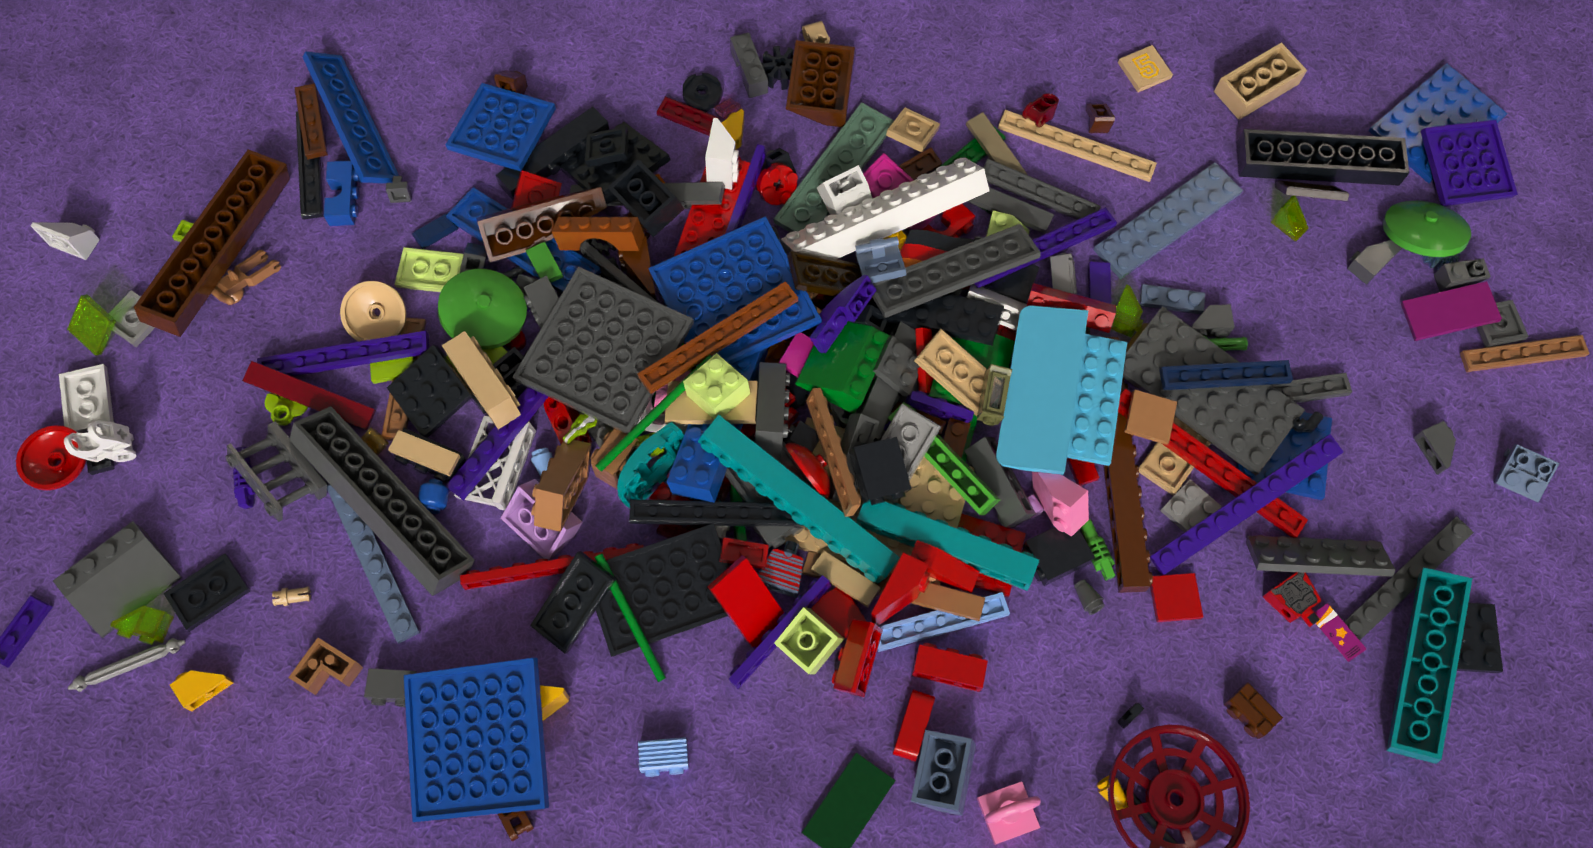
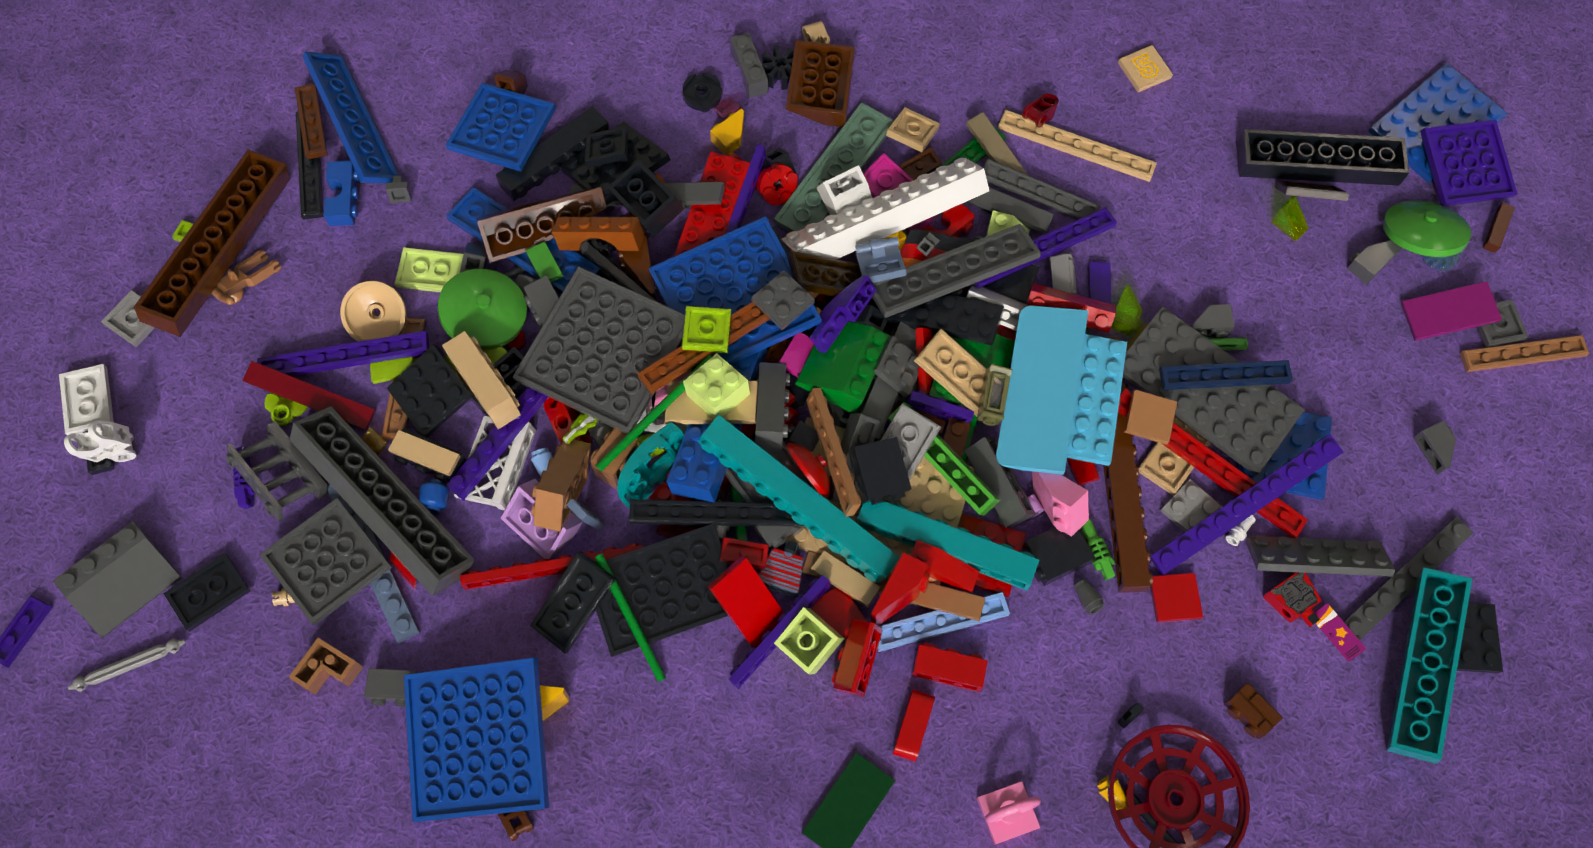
red dish [16,425,86,490] -> none
white slope [31,222,100,260] -> none
clear neon green tile [67,294,116,356] -> none
clear neon green slope [110,606,174,645] -> none
yellow slope [170,670,233,711] -> none
dark blue tile [412,213,458,249] -> none
red plate [511,170,562,208] -> none
light blue brick [638,737,689,777] -> none
dark red tile [657,96,720,136] -> none
white slope [705,118,739,190] -> none
sand blue slope [911,730,976,816] -> none
reddish brown slope [1086,103,1115,133] -> none
sand blue plate [1093,162,1243,280] -> none
sand blue plate [1139,284,1205,314] -> none
tan brick [1214,42,1307,120] -> none
dark grey plate [1270,373,1352,403] -> none
black arm [1293,412,1323,433] -> none
dark grey slope [1434,258,1491,292] -> none
sand blue plate [1494,443,1560,502] -> none
none -> dark grey plate [259,498,392,626]
none -> red sticker [389,551,416,589]
none -> sand blue tile [566,499,605,531]
none -> lime tile [682,306,731,353]
none -> dark grey plate [751,270,815,330]
none -> dark grey piece [916,232,940,256]
none -> white pin [1225,515,1256,546]
none -> reddish brown piece [1483,202,1515,253]

